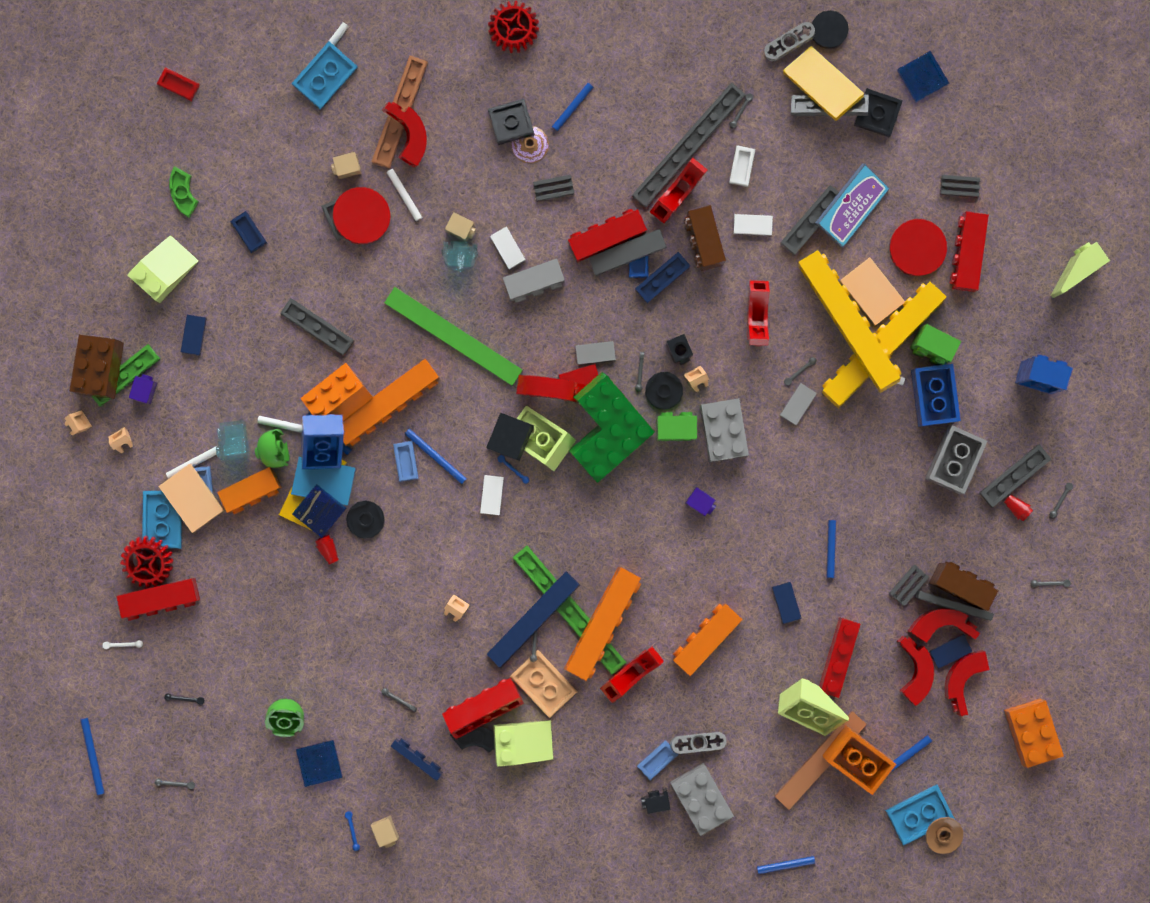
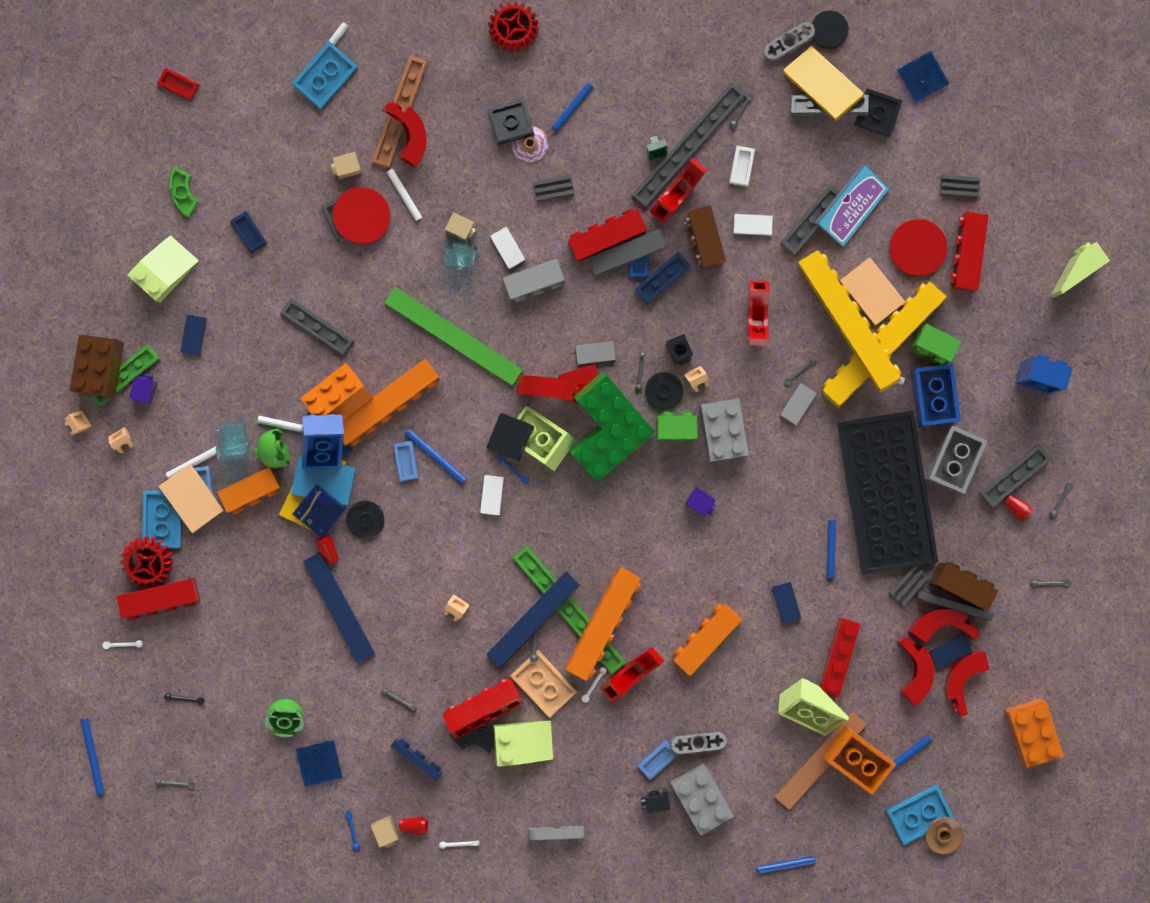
none -> dark blue tile [303,552,375,663]
none -> red cone [399,816,428,836]
none -> white hinge [439,841,479,849]
none -> light grey beam [528,826,585,840]
none -> white hinge [582,667,607,702]
none -> tile [646,135,668,161]
none -> black plate [837,411,939,574]

